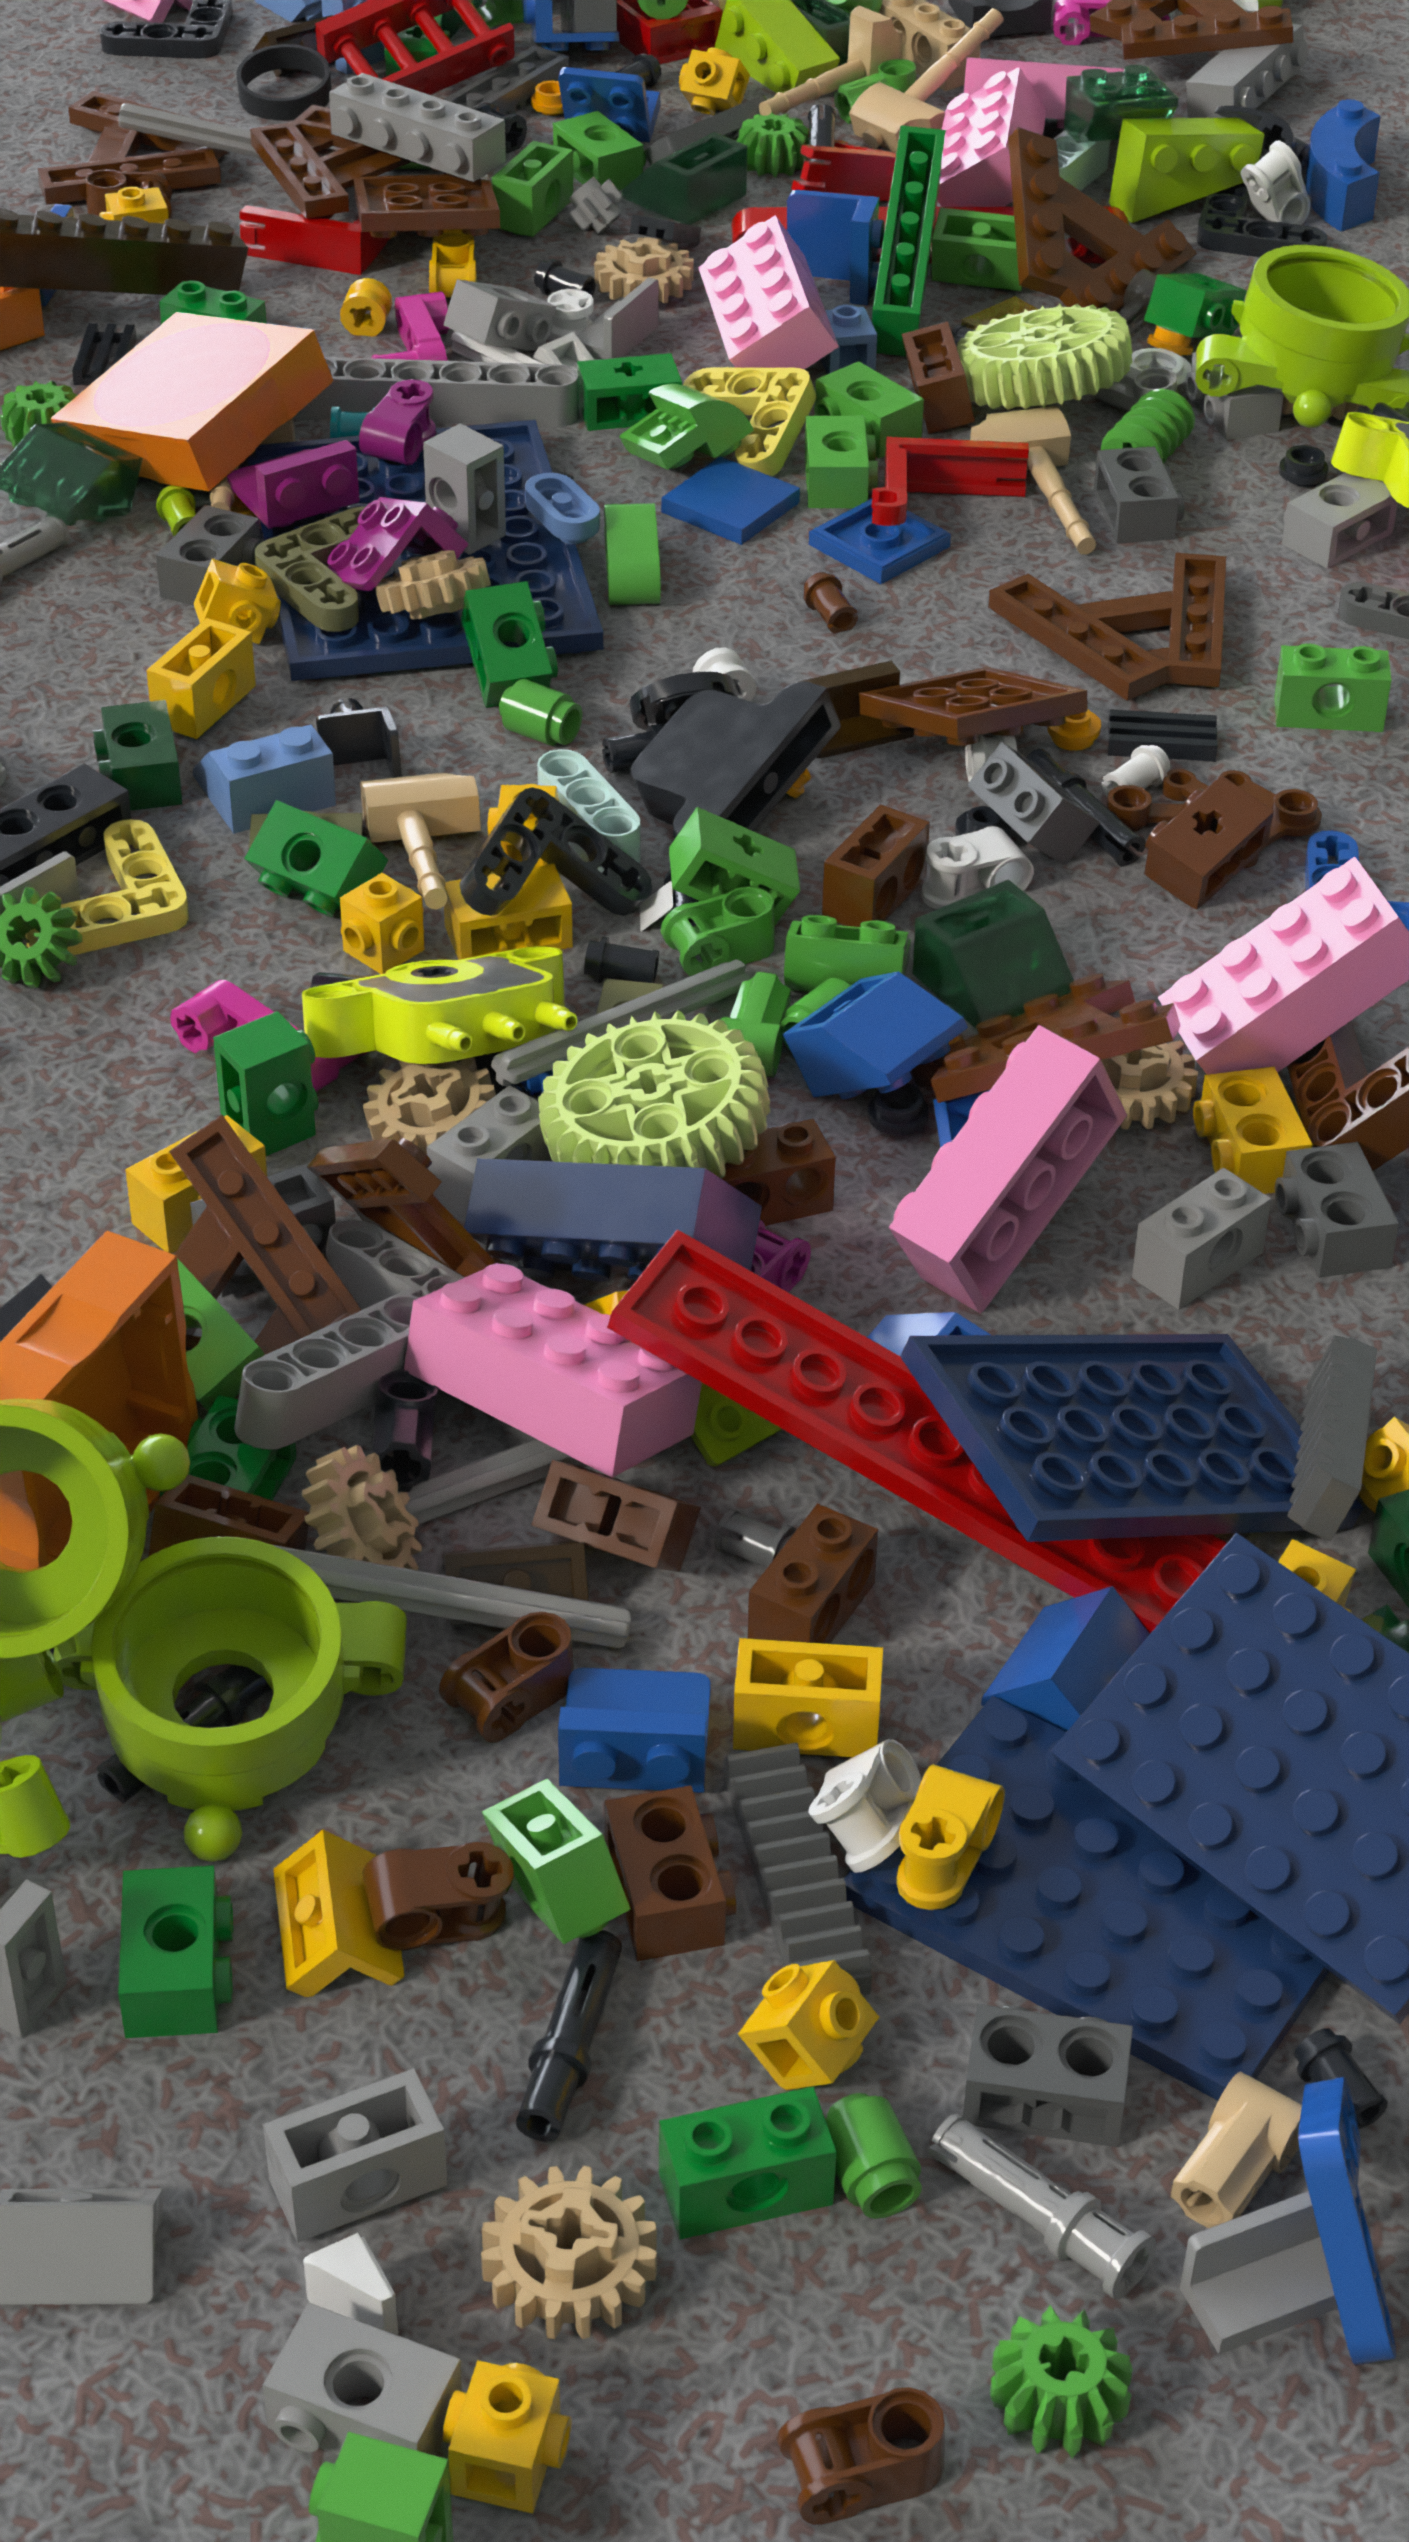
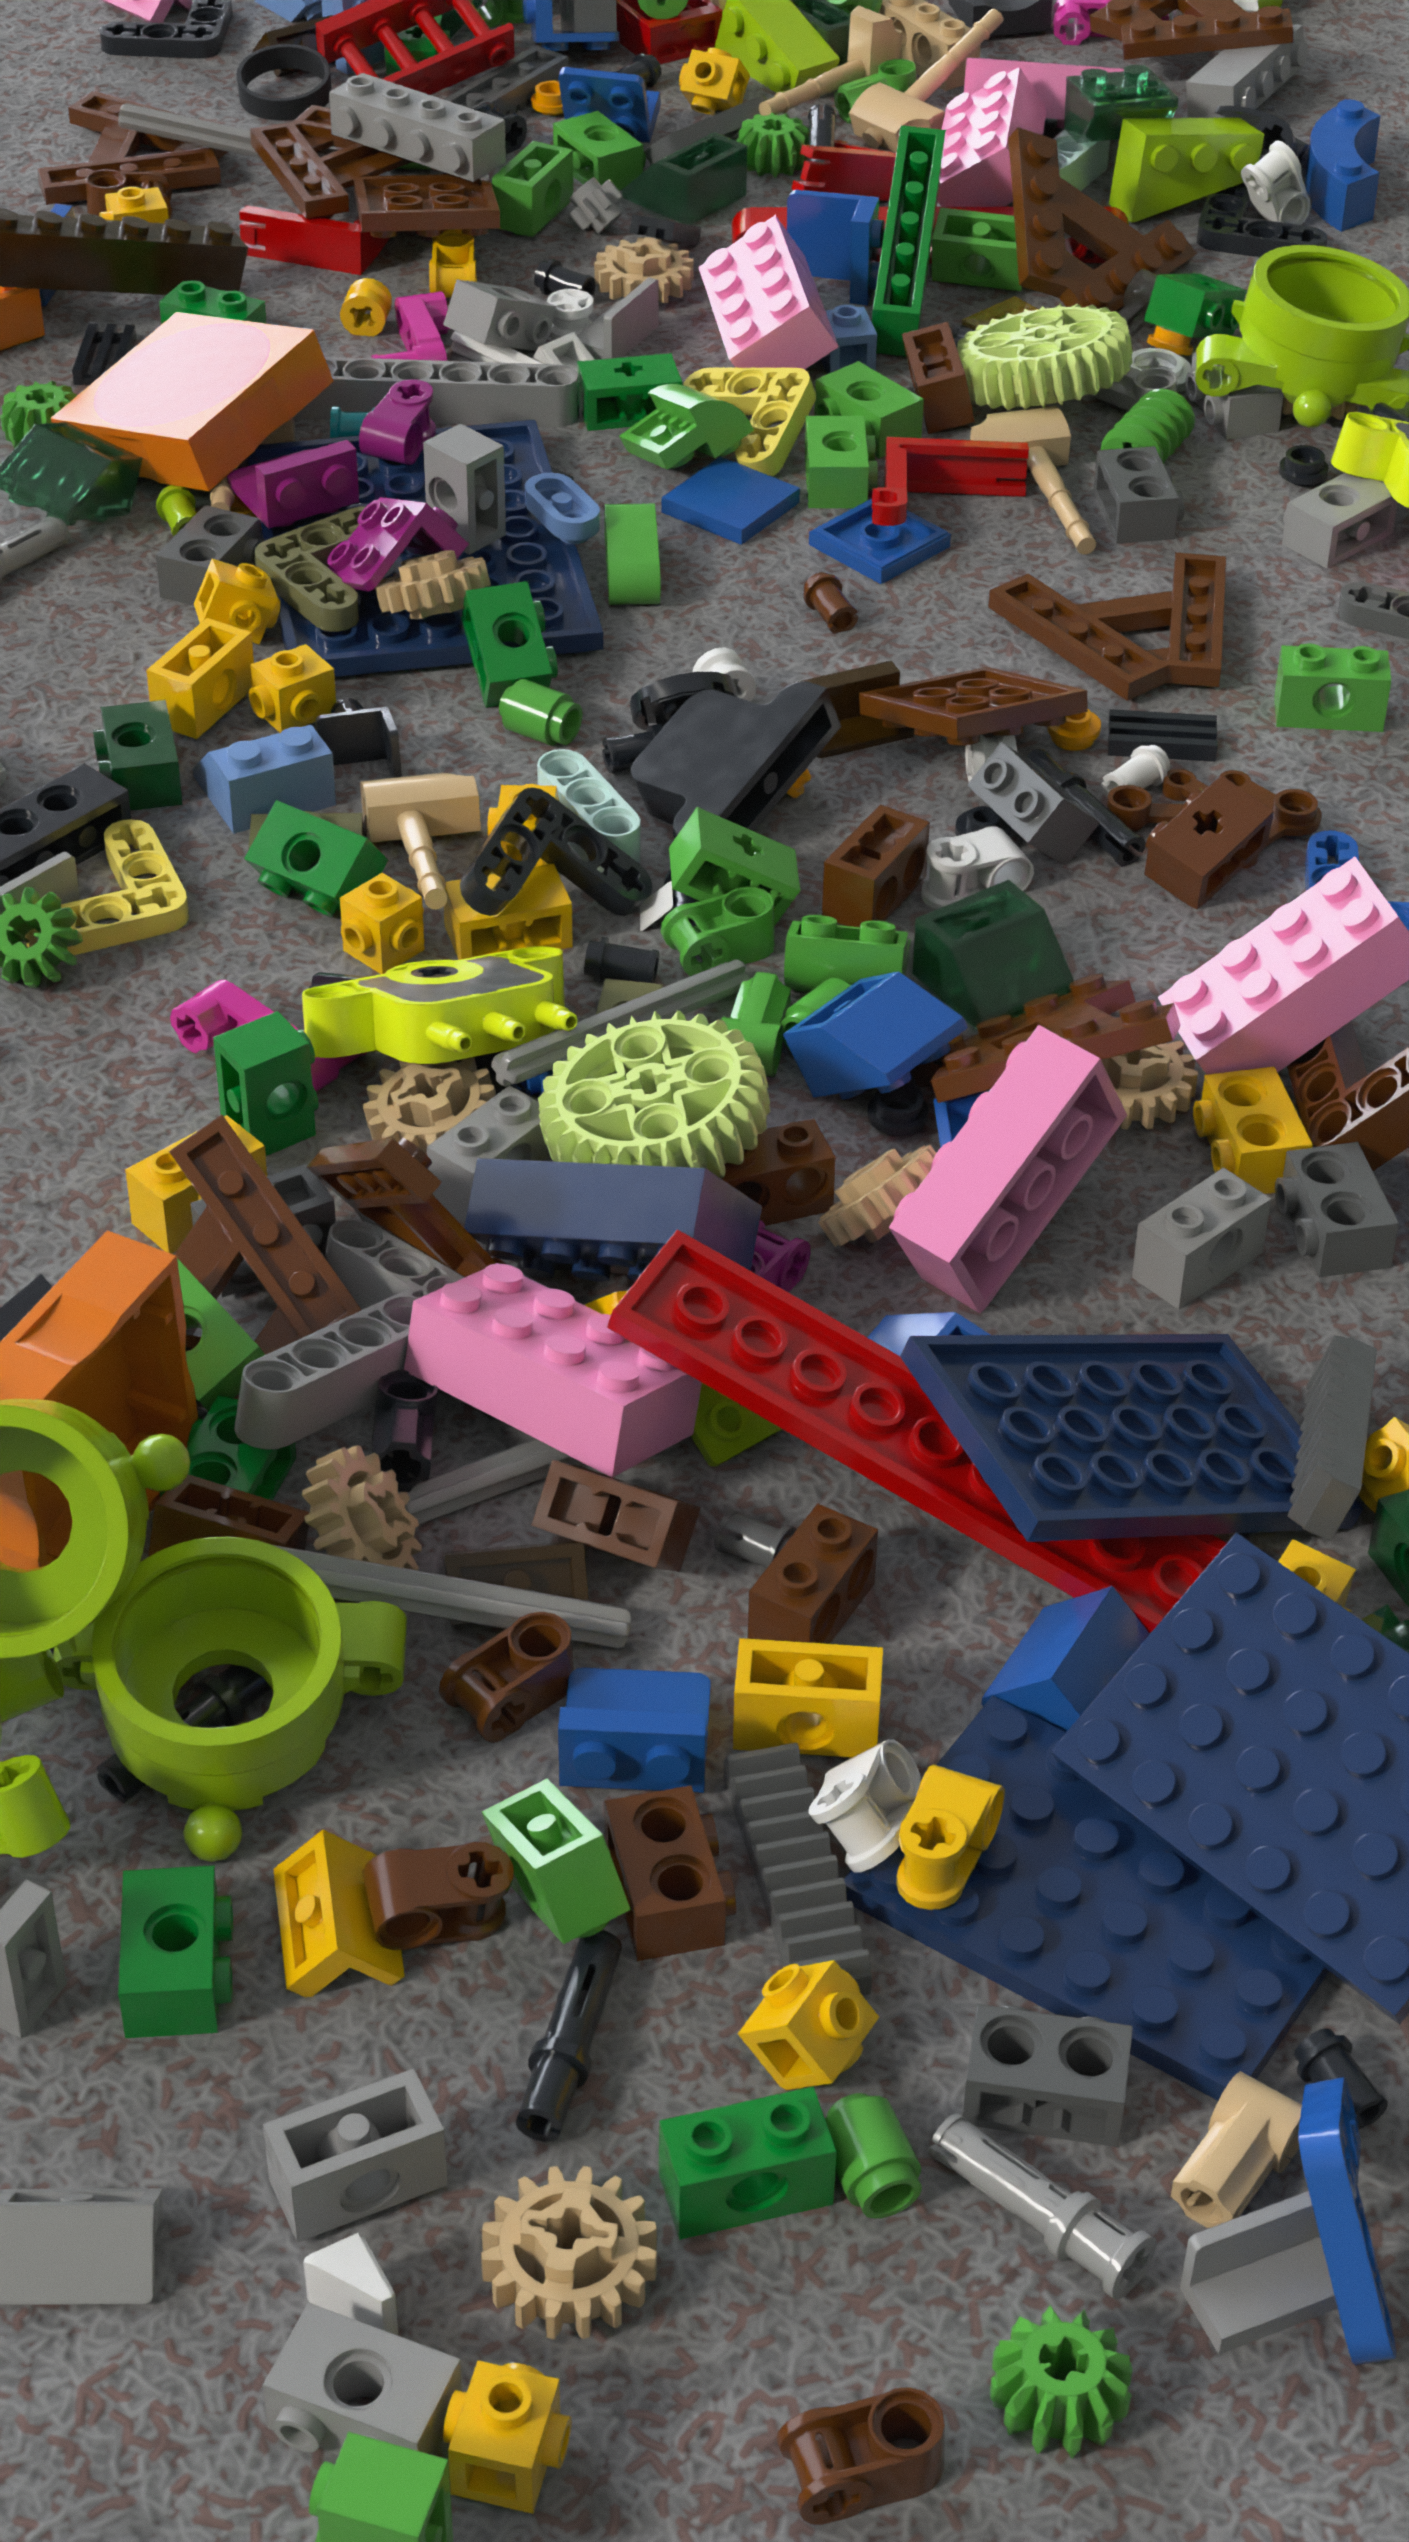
none -> yellow brick [249,644,336,733]
none -> tan gear [818,1144,937,1247]

